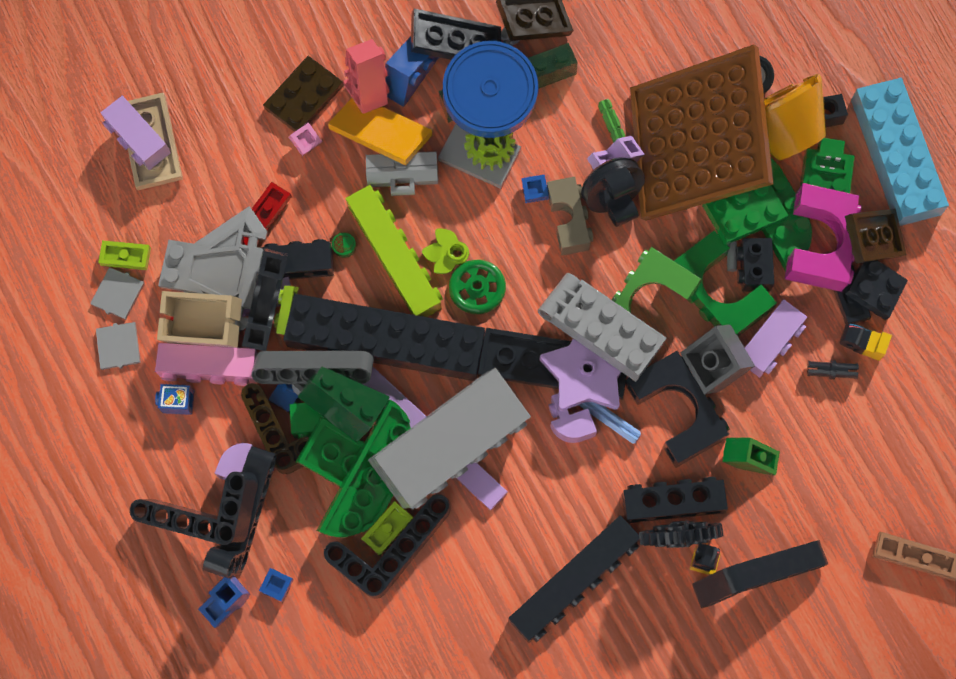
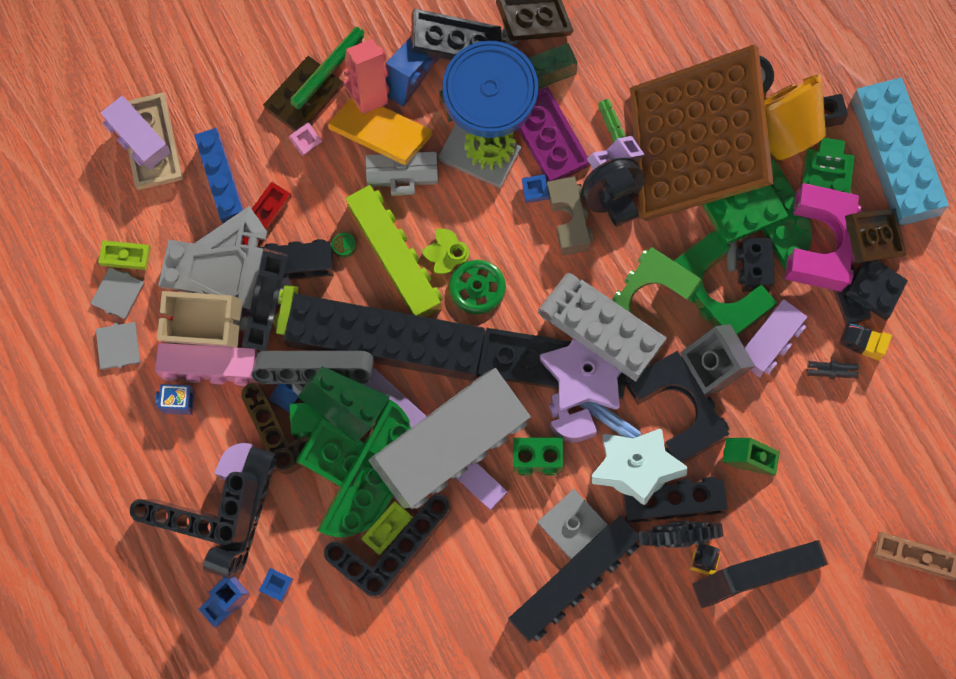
none -> blue brick [194,128,244,223]
none -> green axle [290,27,365,109]
none -> green brick [513,438,563,476]
none -> magenta tile [518,86,591,182]
none -> light grey plate [537,489,608,560]
none -> light aqua plate [592,429,687,505]

